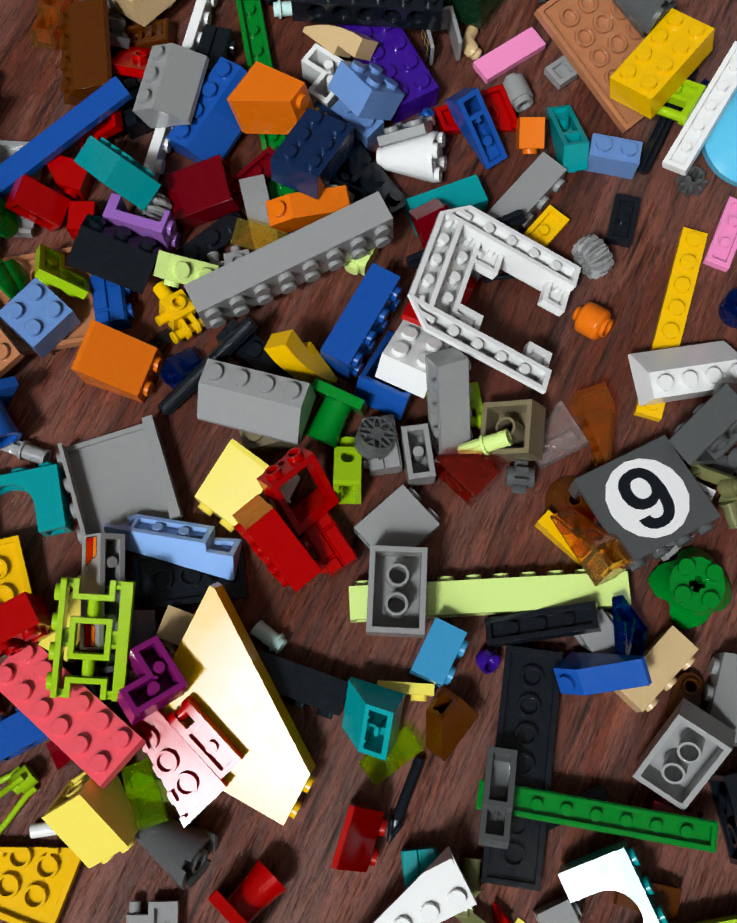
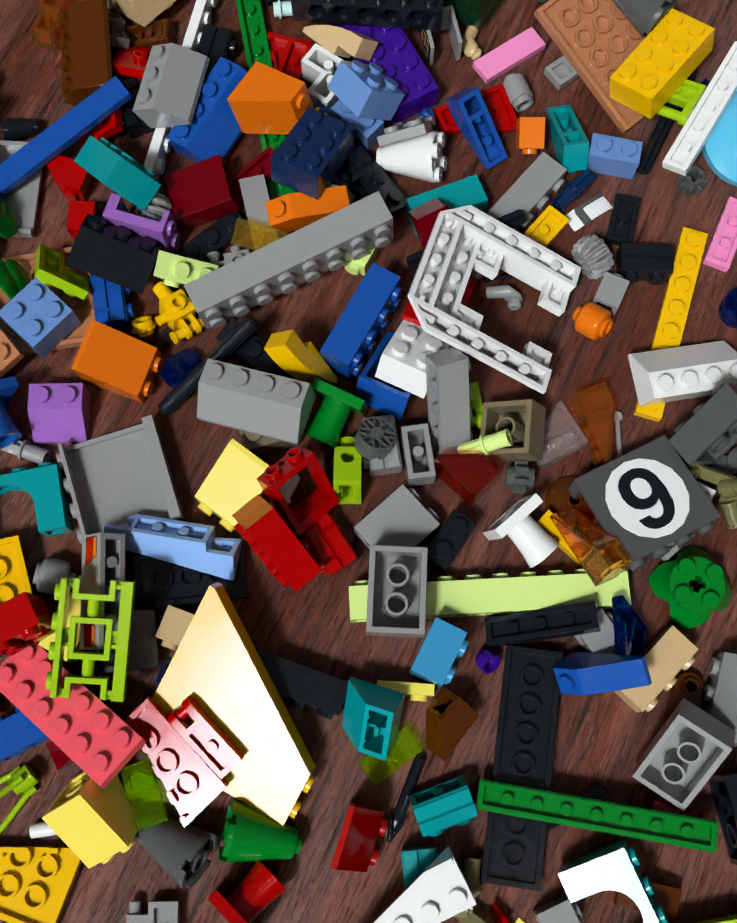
red brick [5,174,71,232] -> none
magenta brick [117,635,188,726] -> none
light aqua pin [250,620,287,654] -> none
dark grey slope [477,746,518,849] -> none
none -> black cone [0,117,39,141]
none -> medium lavender slope [27,383,91,444]
none -> light grey head [32,557,76,595]
none -> yellow plate [131,316,156,337]
none -> green cone [218,800,302,862]
none -> red wing [267,32,313,81]
none -> teal brick [408,775,478,837]
none -> black brick [427,509,477,574]
none -> white plant [482,493,559,568]
none -> light grey arm [486,285,523,311]
none -> dark blue axle [550,169,595,212]
none -> white sticker [565,193,612,231]
none -> light grey brick [592,272,630,318]
none -> light grey hinge [611,411,623,459]
none -> black brick [616,242,673,285]

